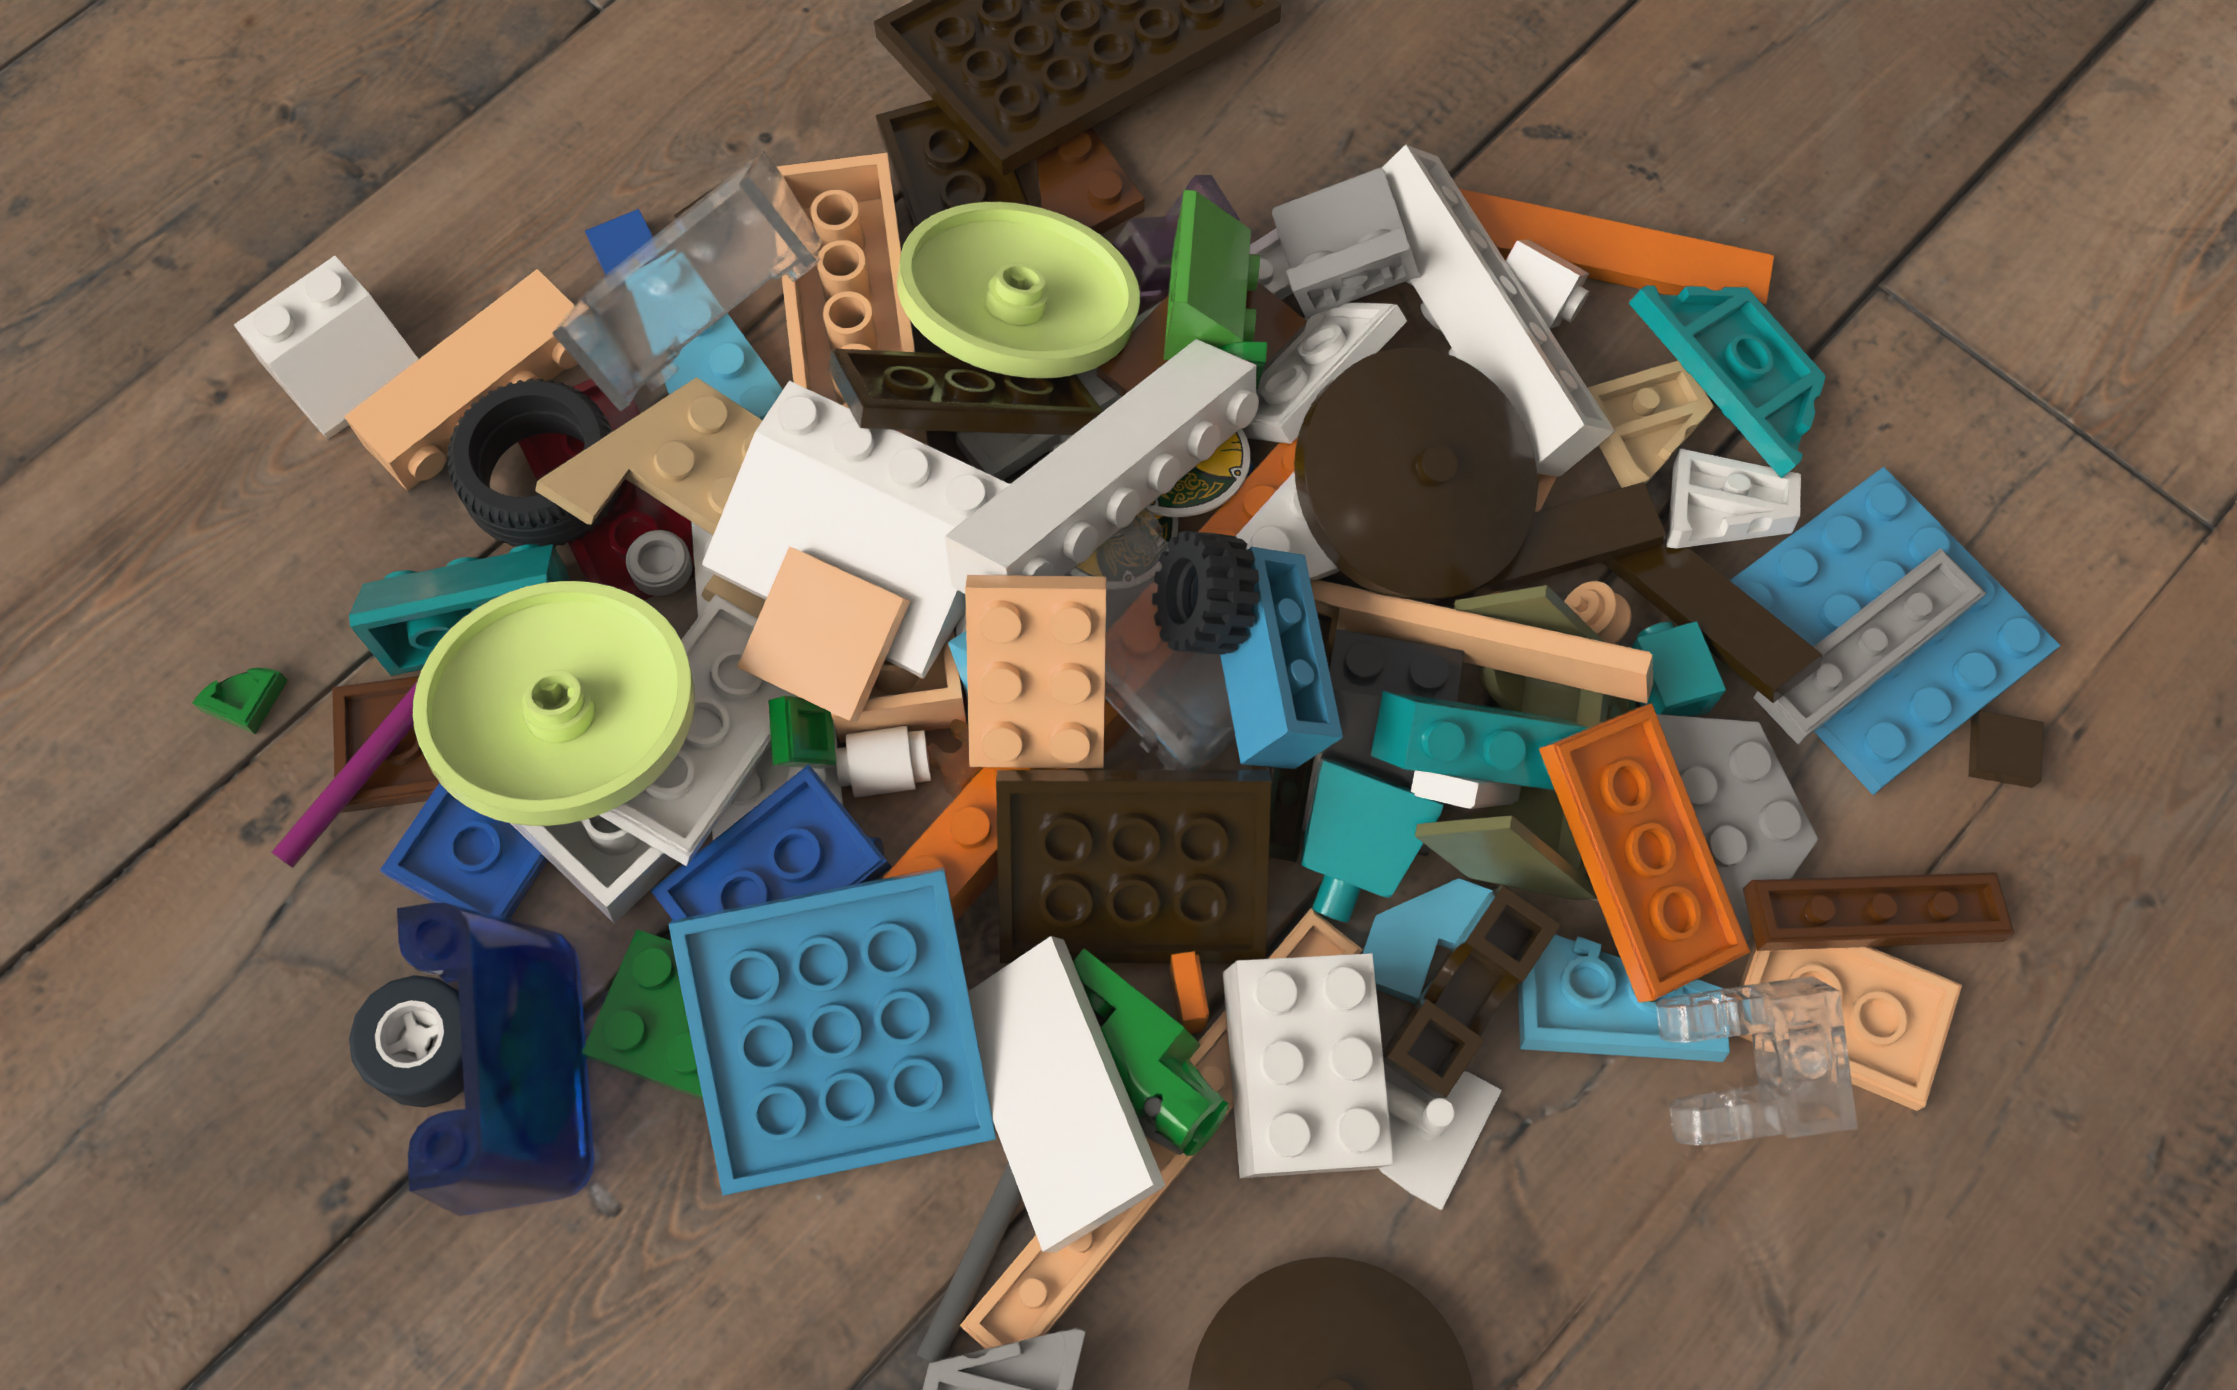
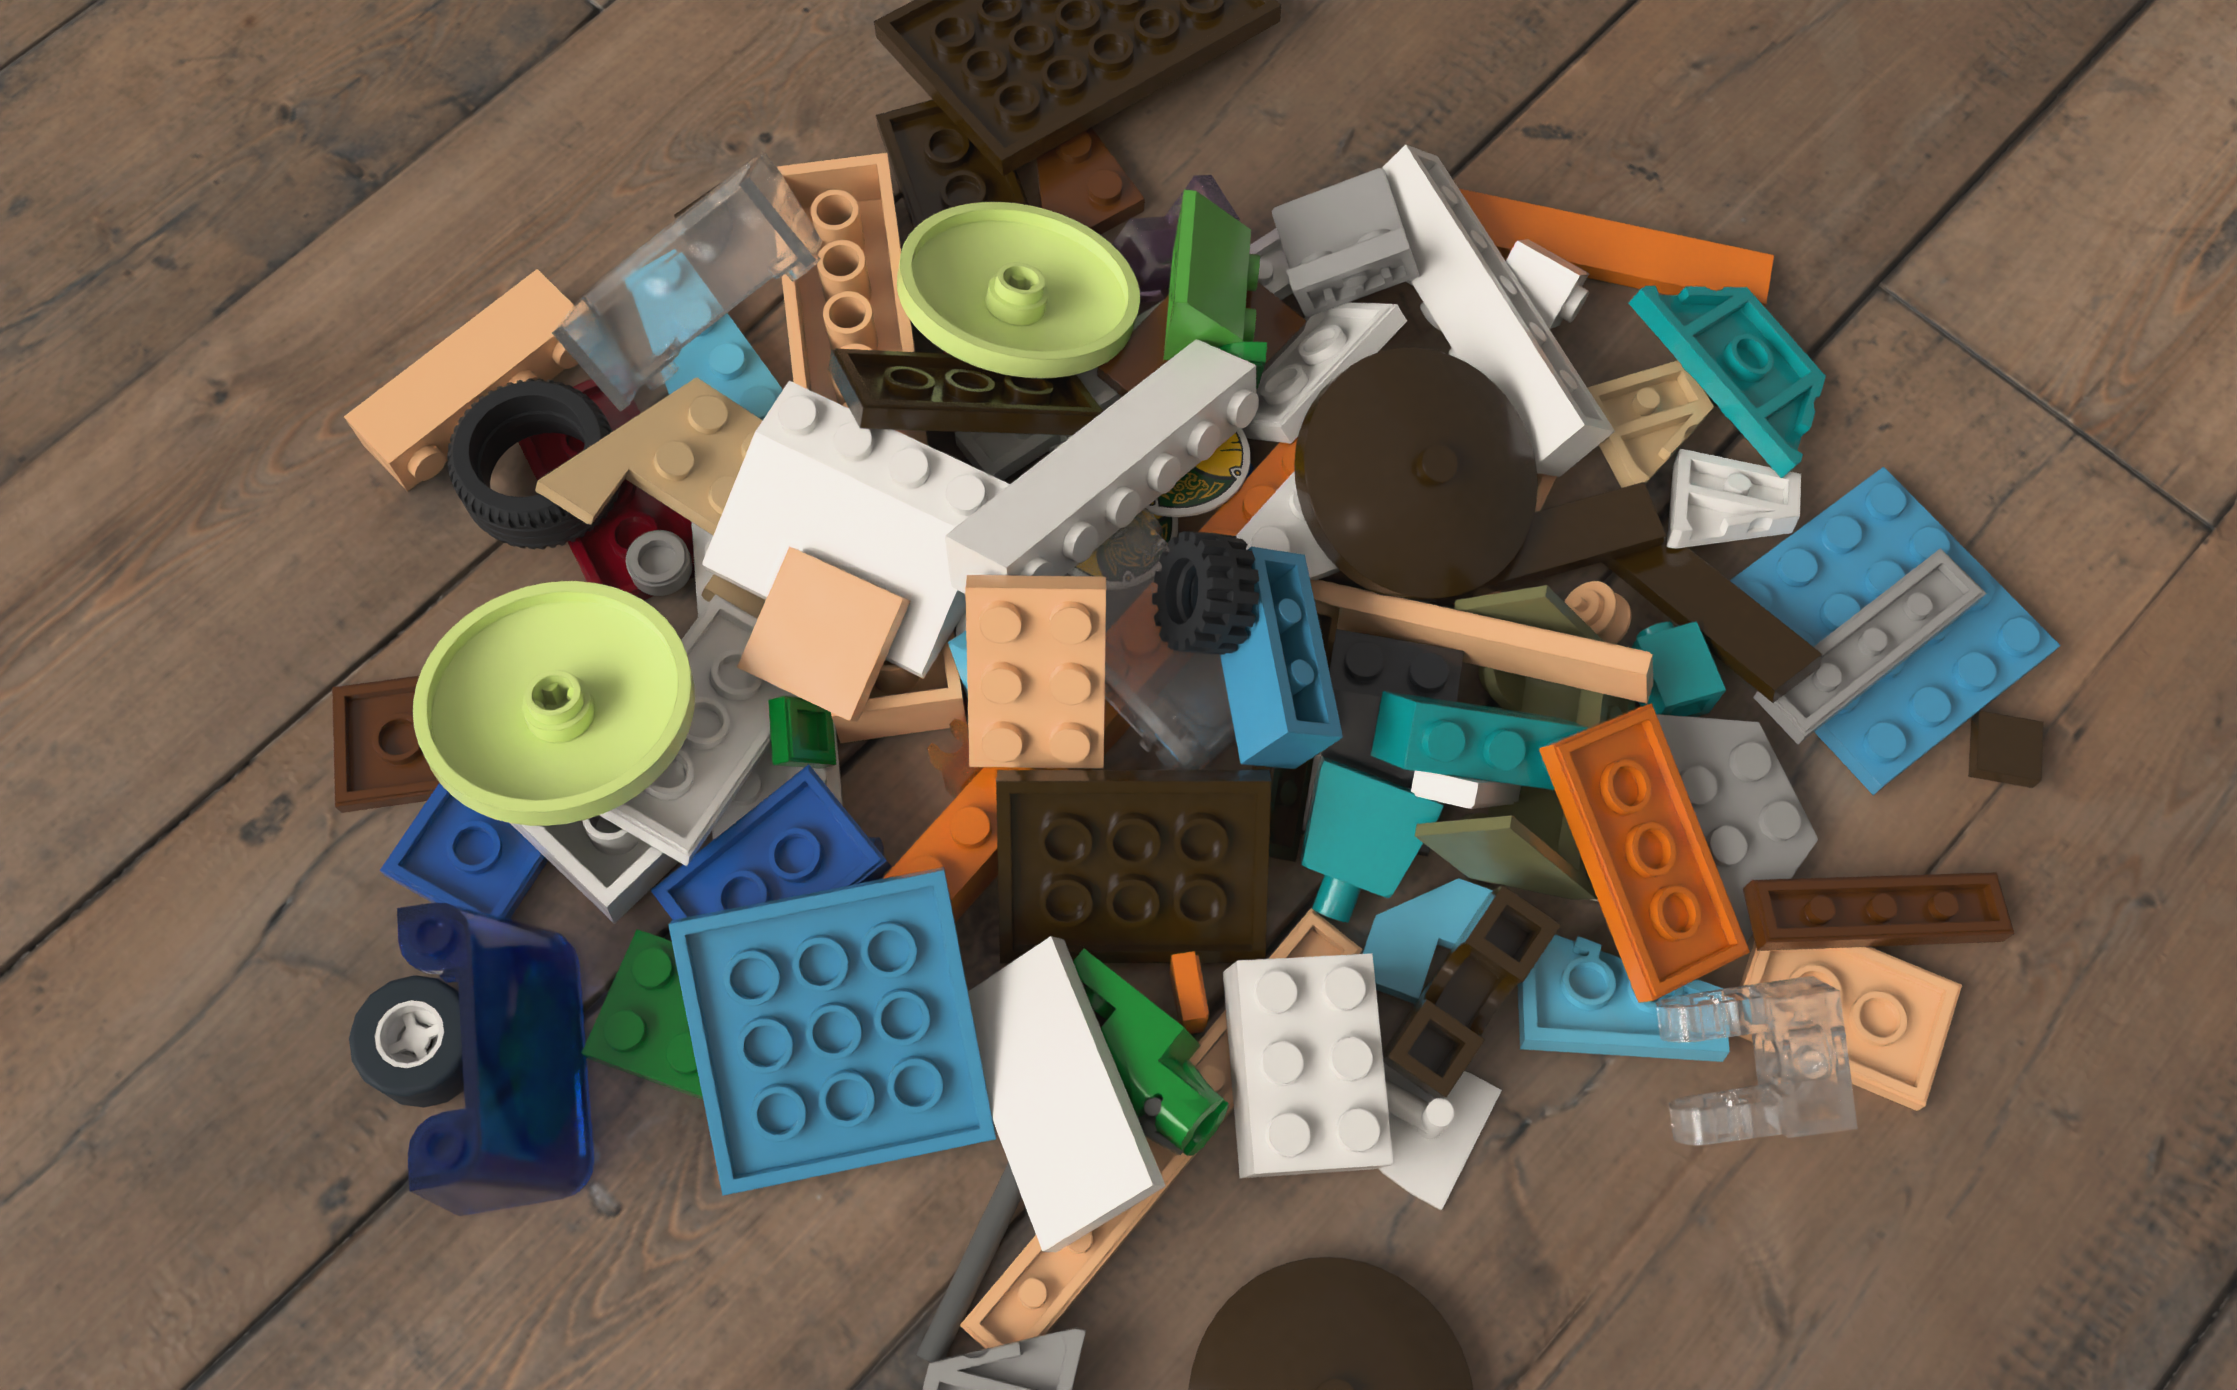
green tile [192,667,288,734] -> none
white slope [234,256,419,440] -> none
magenta bar [271,681,418,868] -> none
teal slope [349,544,569,676] -> none
blue tile [585,209,661,286] -> none
white brick [835,726,931,798] -> none

